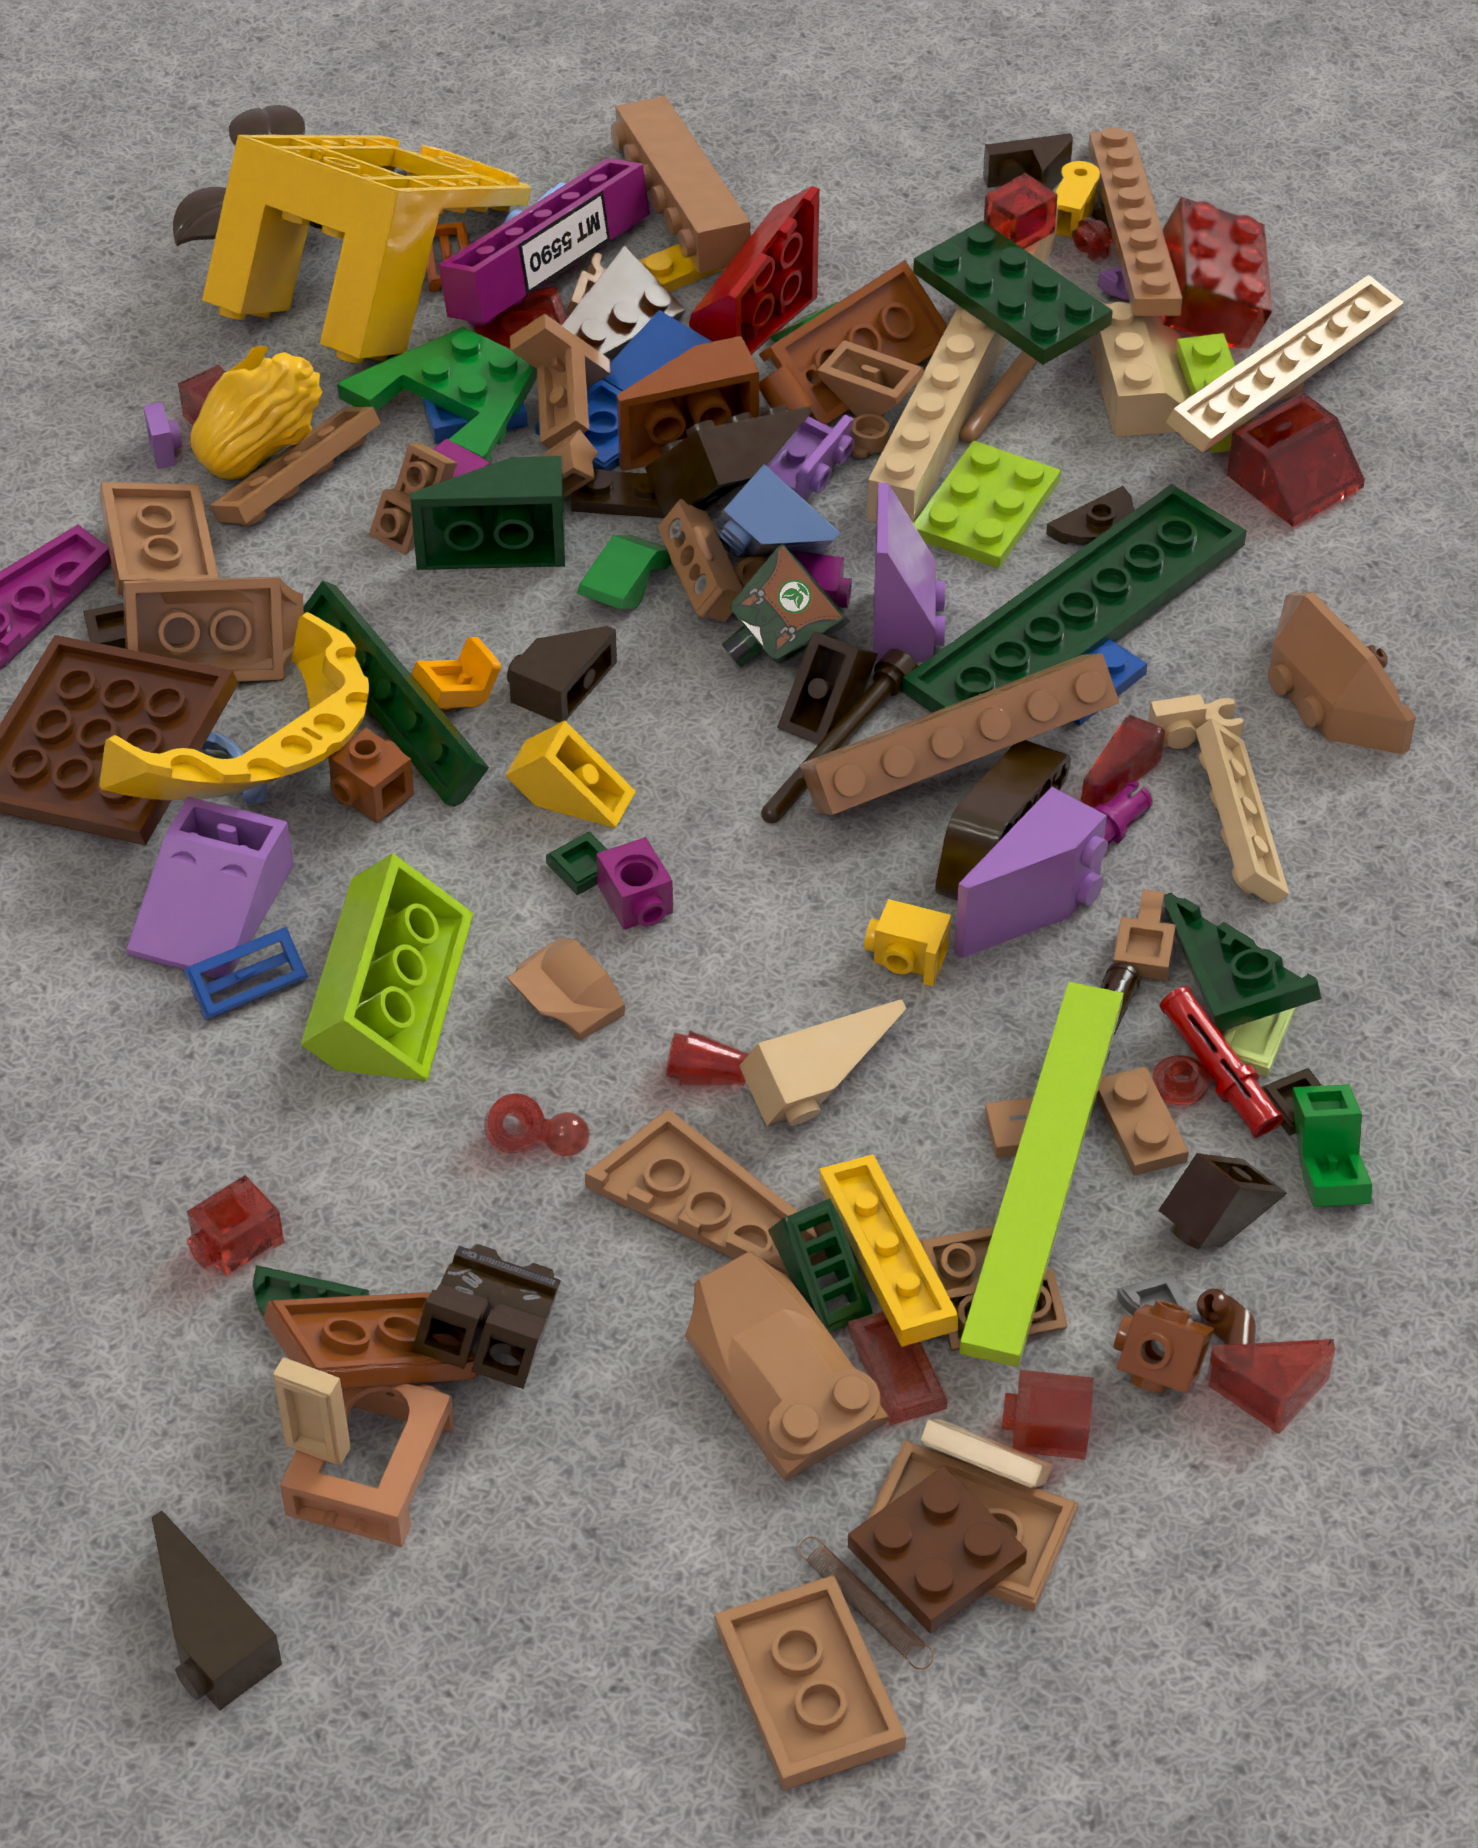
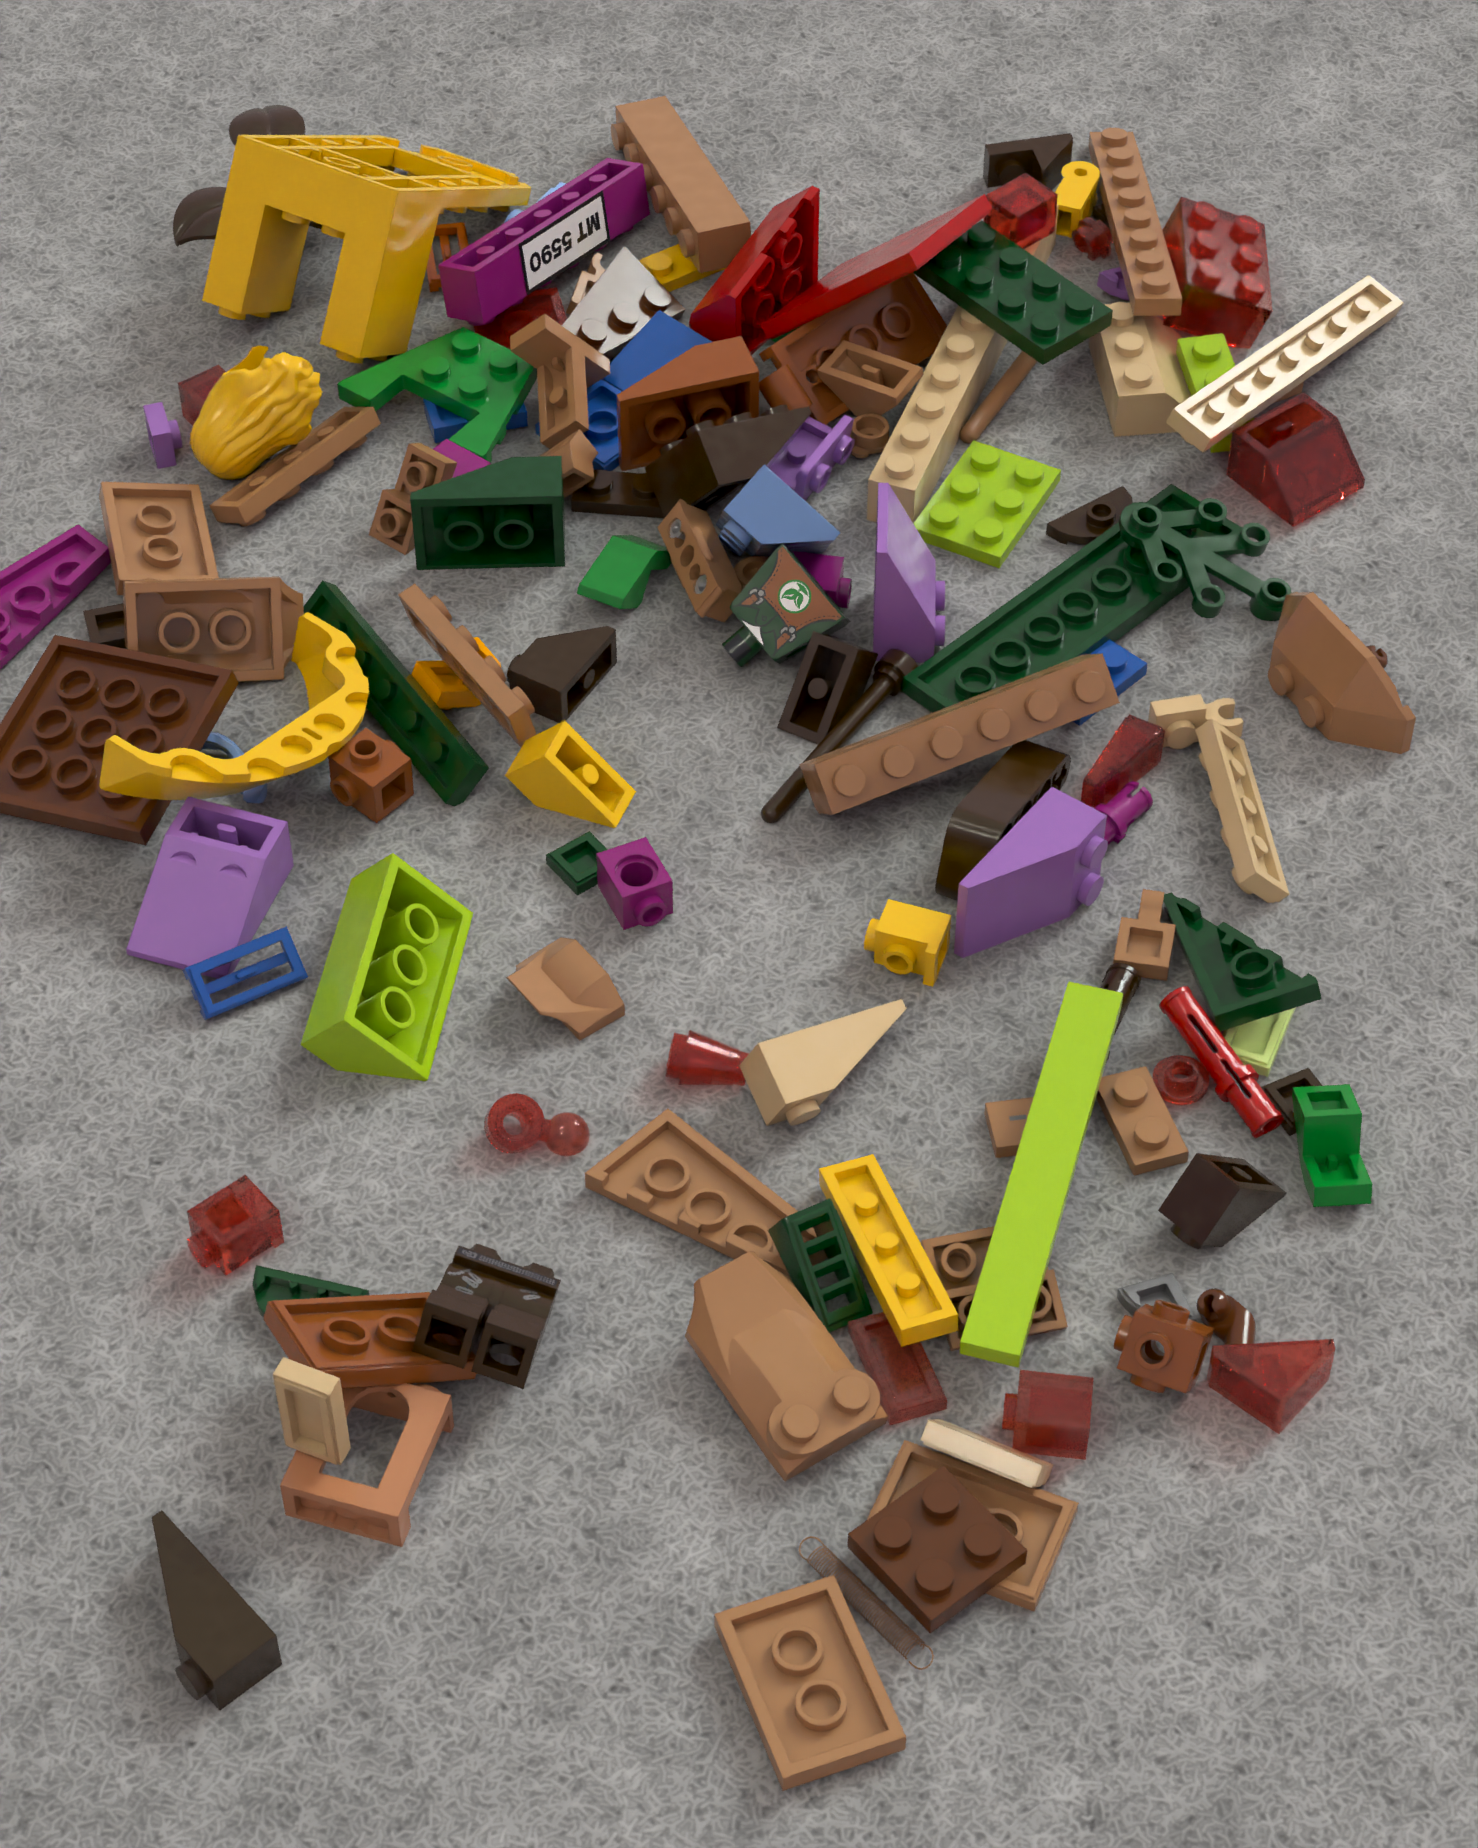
none -> medium nougat plate [398,583,537,747]
none -> red tile [760,194,992,339]
none -> dark green plant [1119,498,1292,621]

